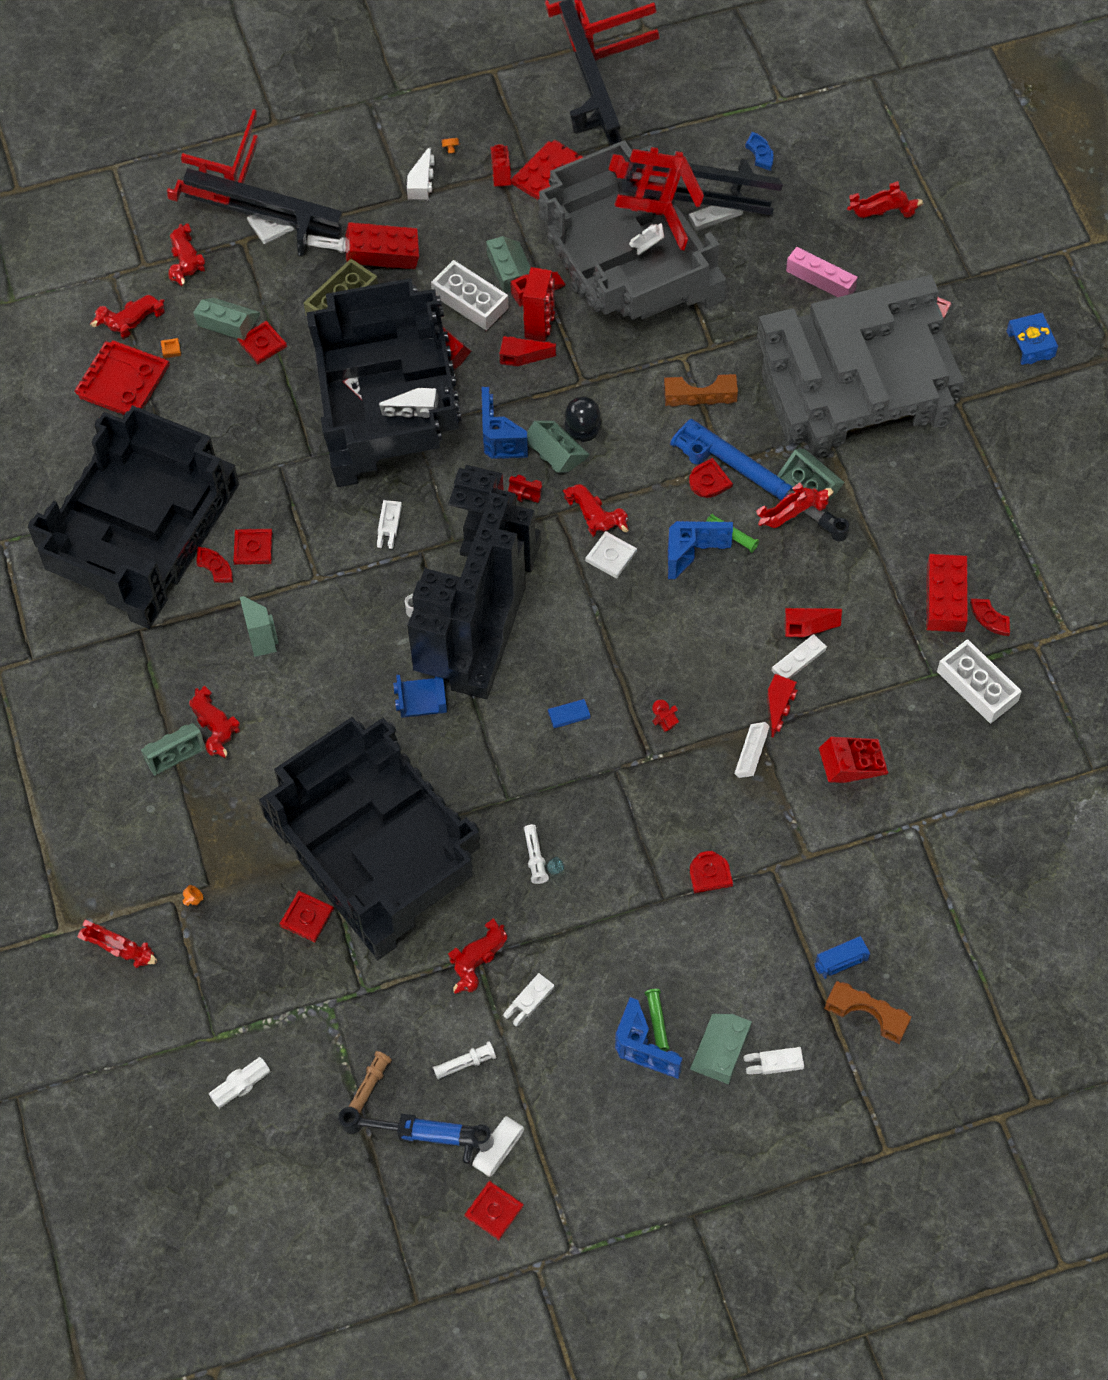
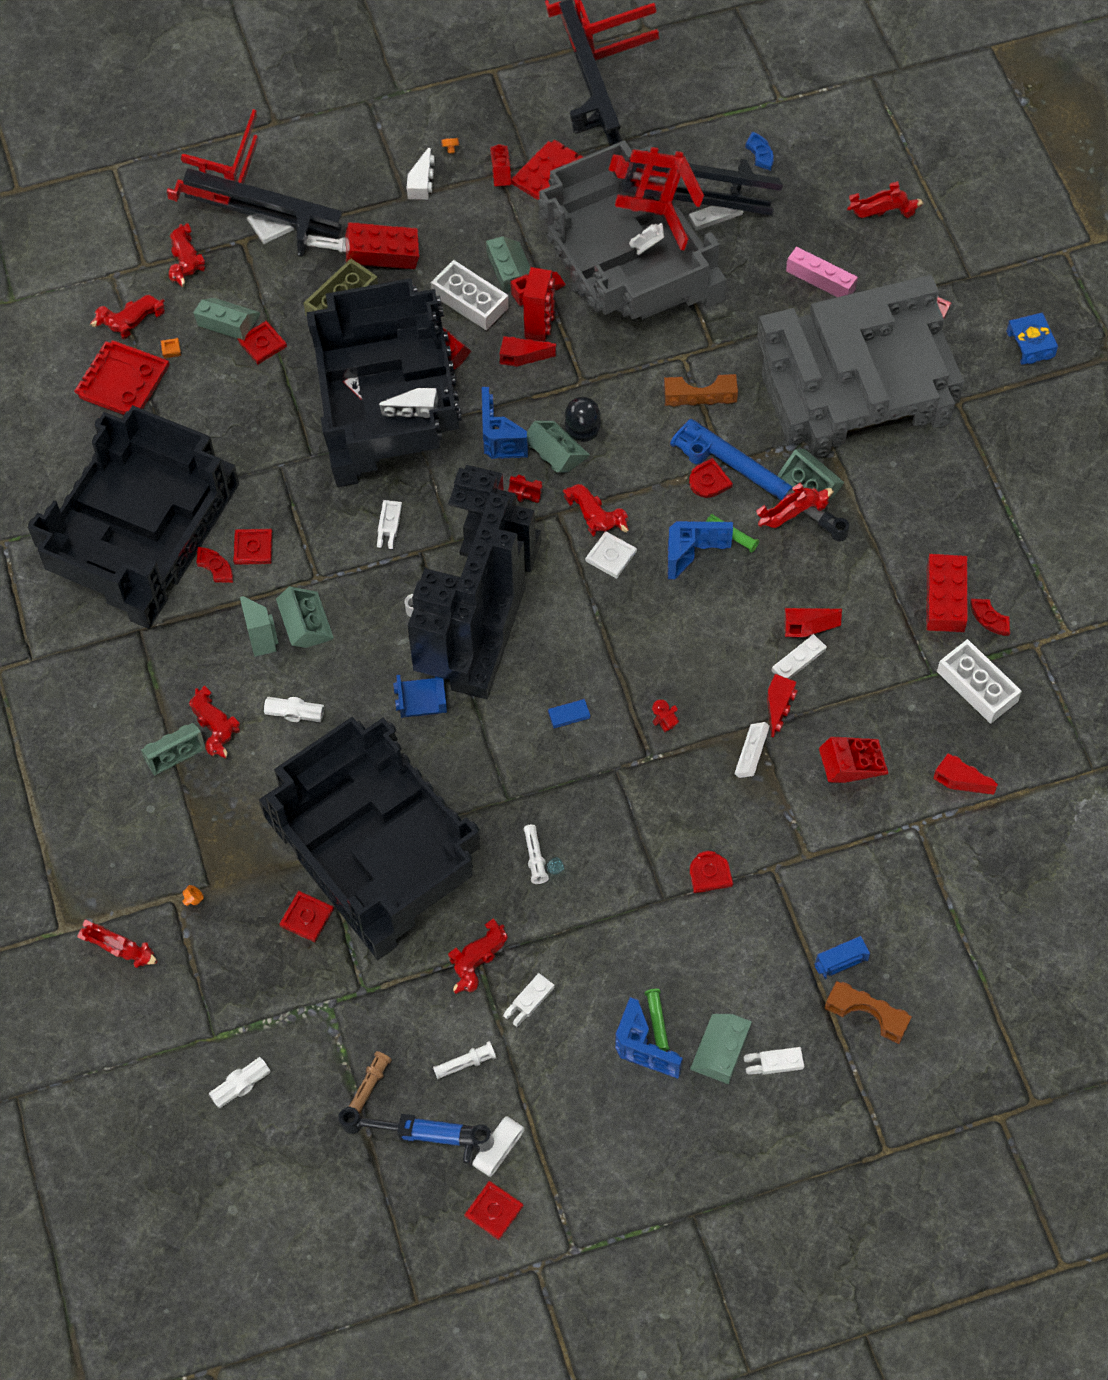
none -> white piece [264,697,324,722]
none -> sand green slope [276,586,334,648]
none -> red slope [933,753,998,795]

